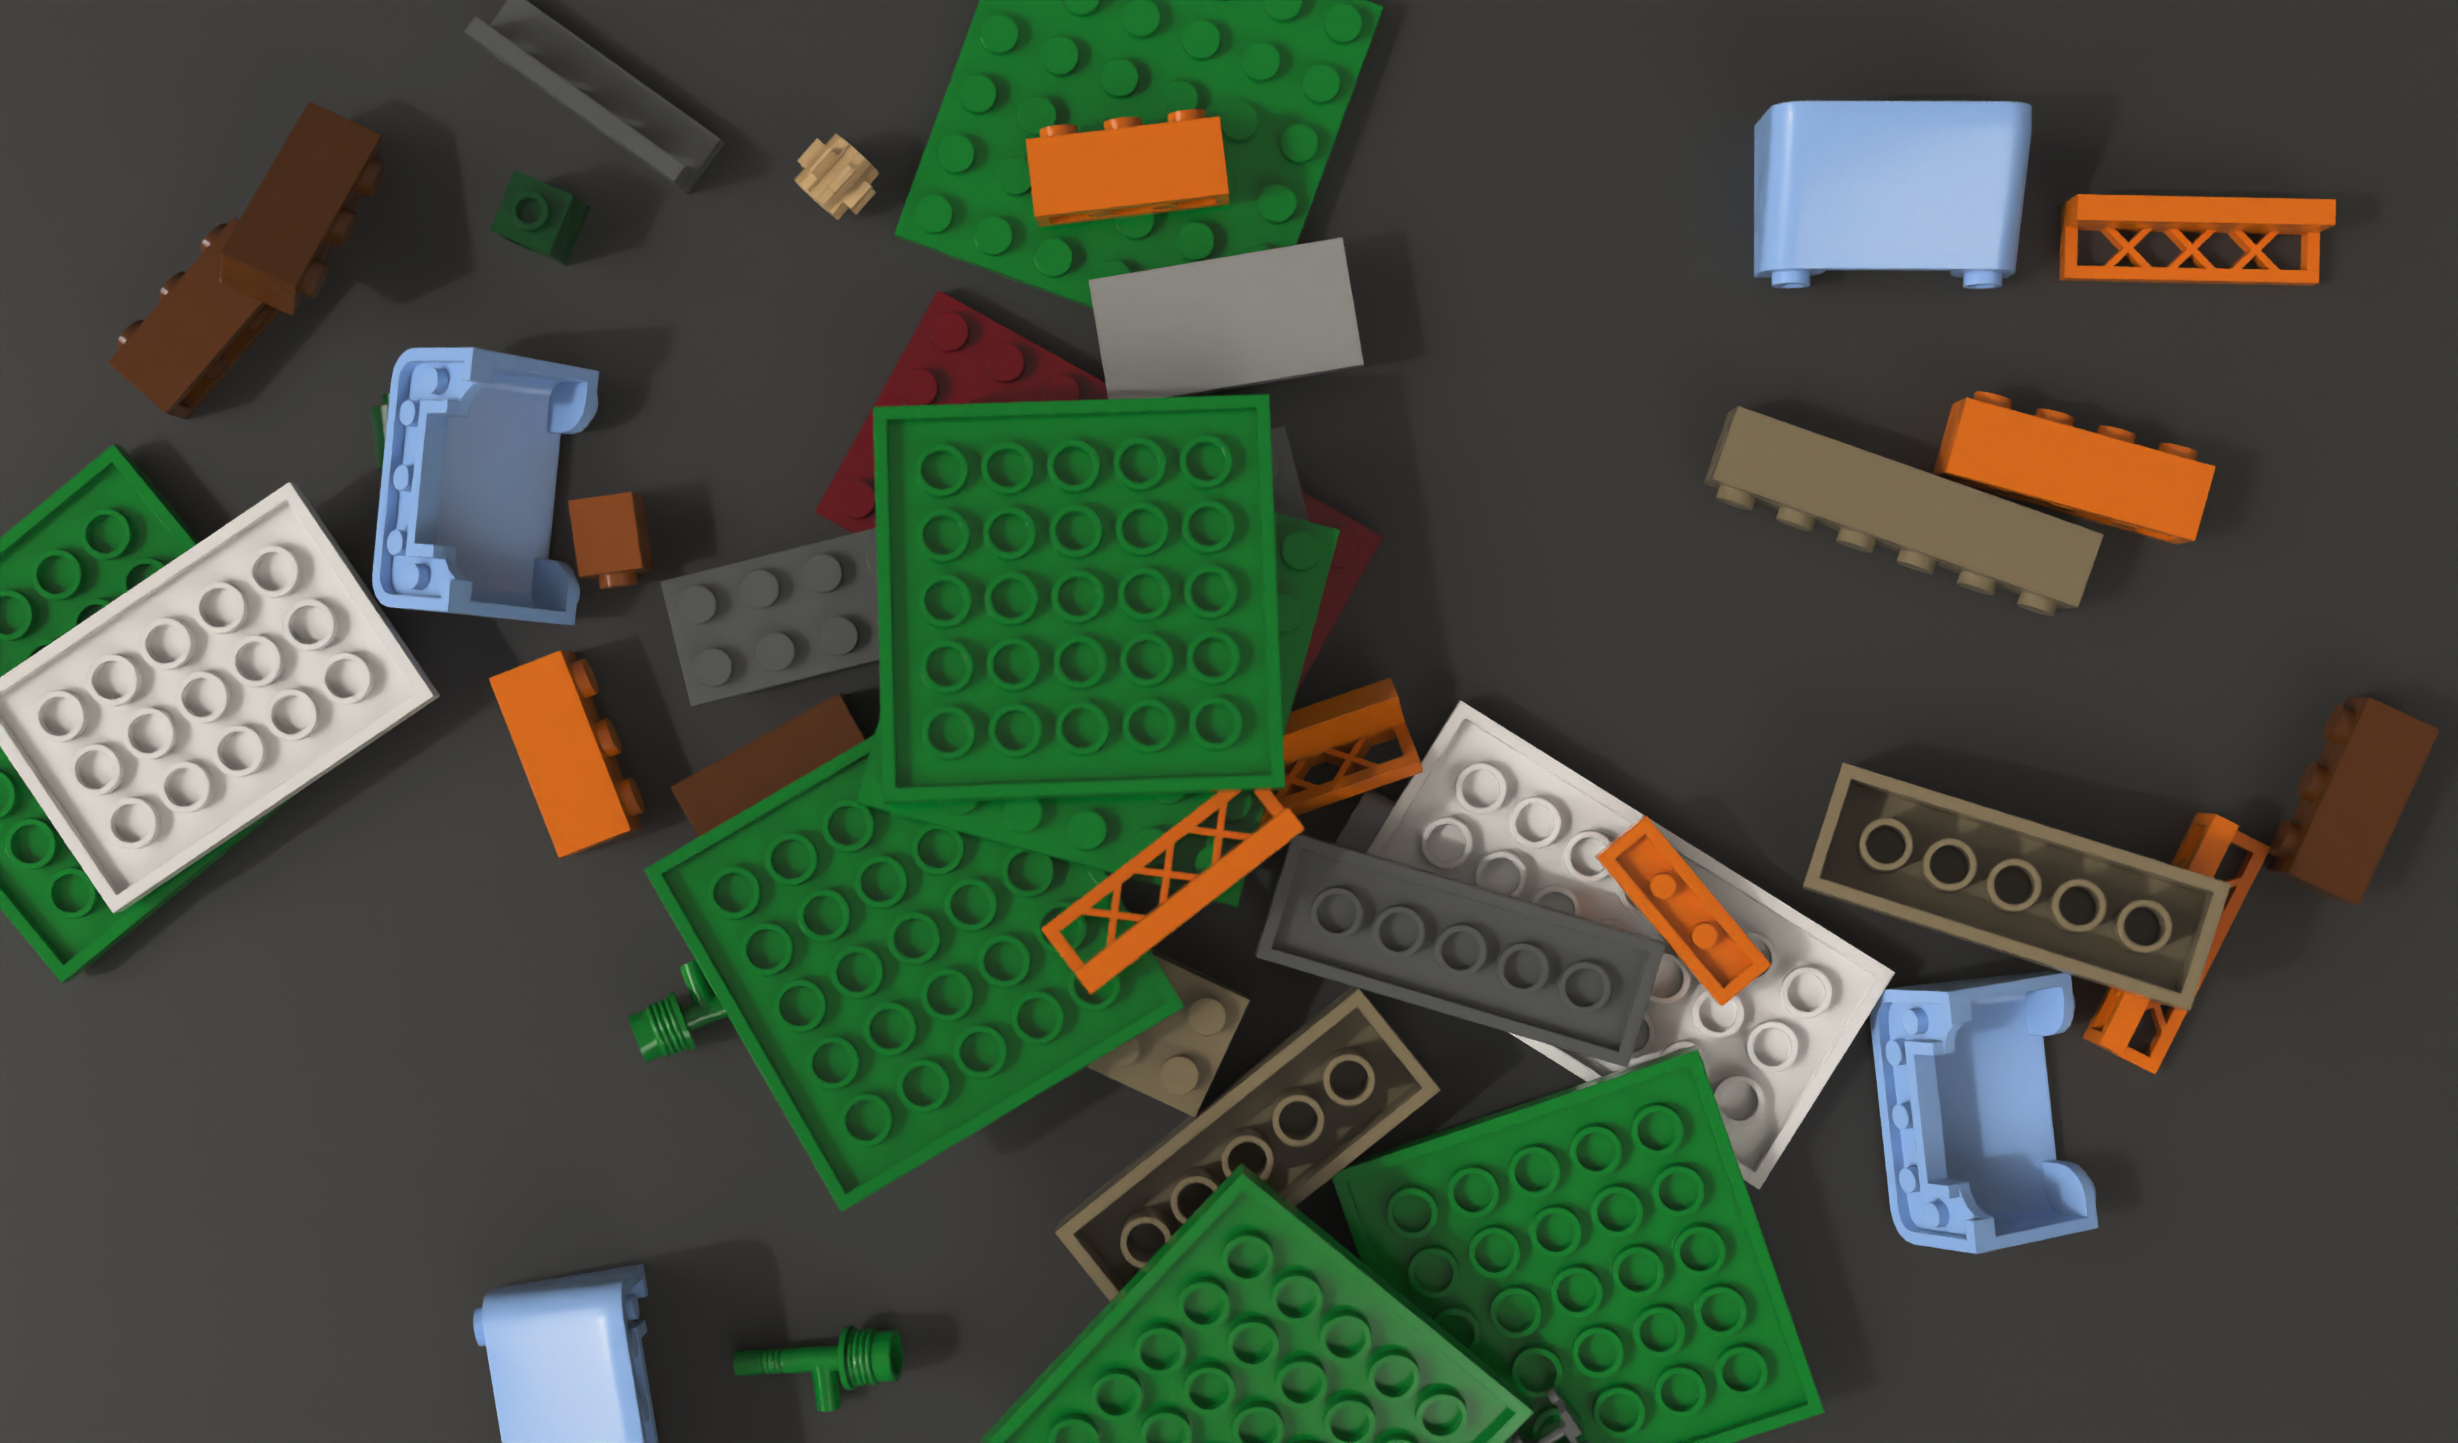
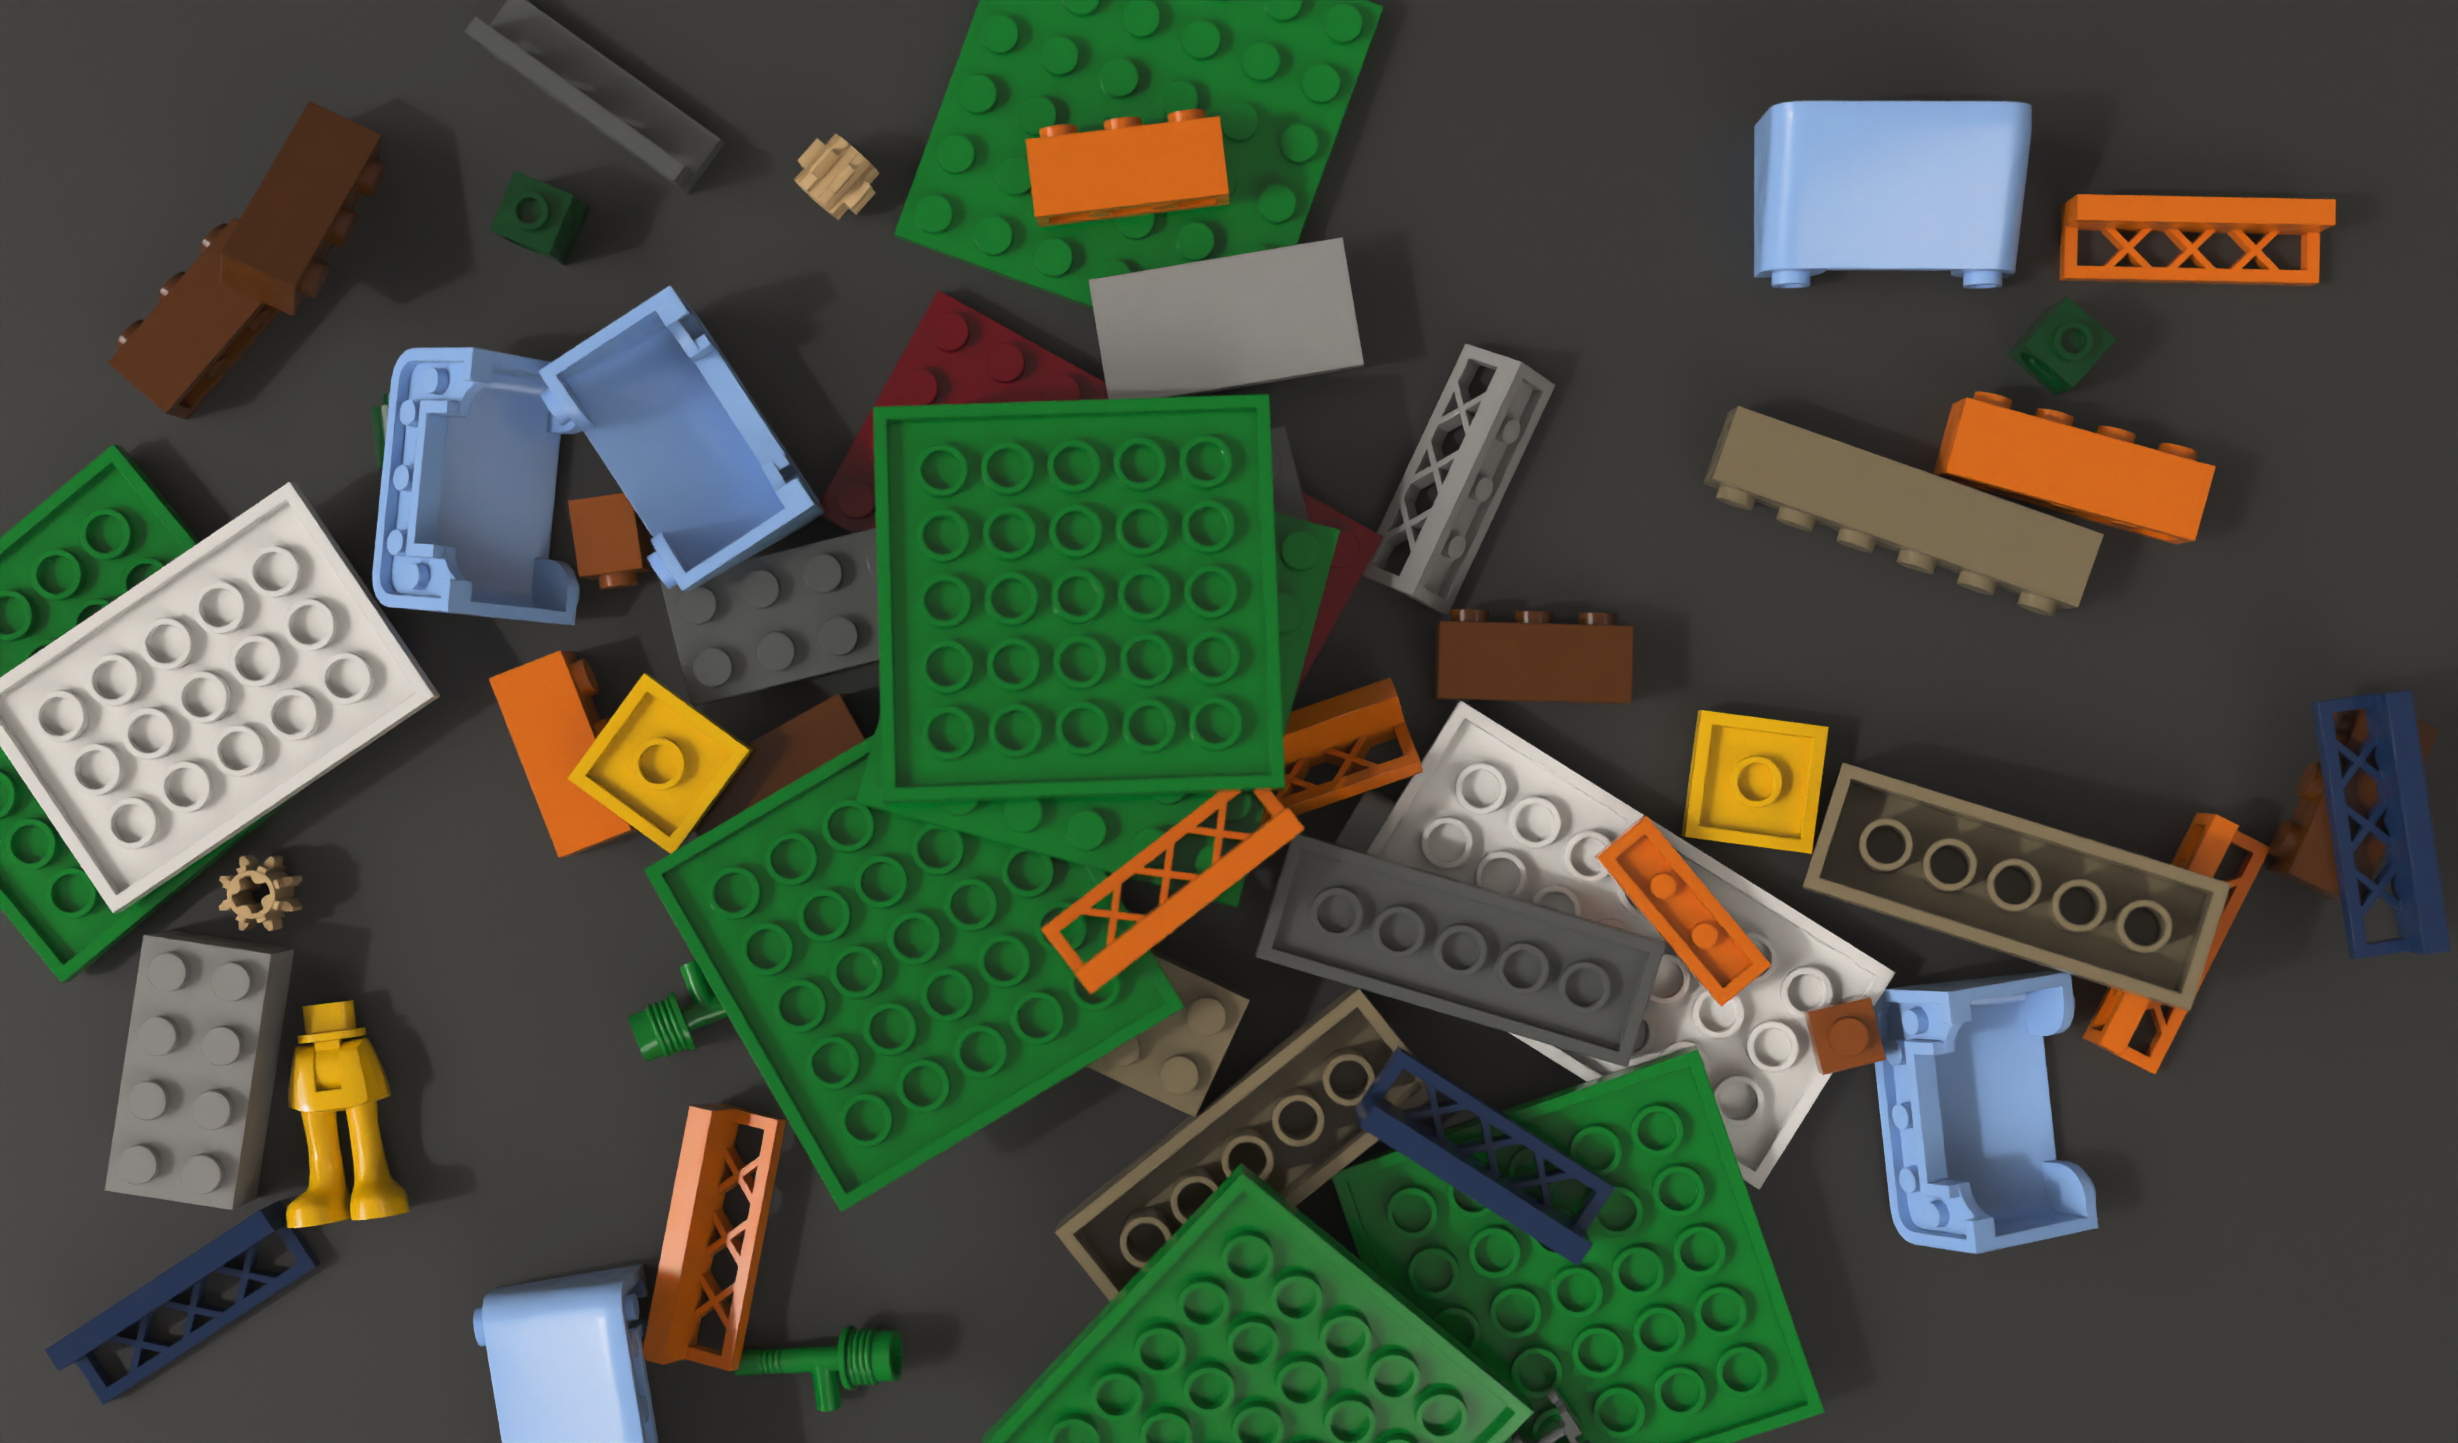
none -> dark blue fence [45,1200,321,1405]
none -> light grey brick [105,930,294,1210]
none -> tan gear [219,855,303,931]
none -> yellow piece [286,1000,410,1228]
none -> light blue windscreen [538,285,826,593]
none -> yellow plate [567,673,753,854]
none -> orange fence [643,1102,787,1371]
none -> dark blue fence [1355,1046,1615,1266]
none -> light grey fence [1362,343,1555,615]
none -> reddish brown brick [1434,609,1634,704]
none -> yellow plate [1681,710,1829,854]
none -> dark orange plate [1803,995,1886,1075]
none -> dark green brick [2006,296,2116,396]
none -> dark blue fence [2311,690,2451,959]

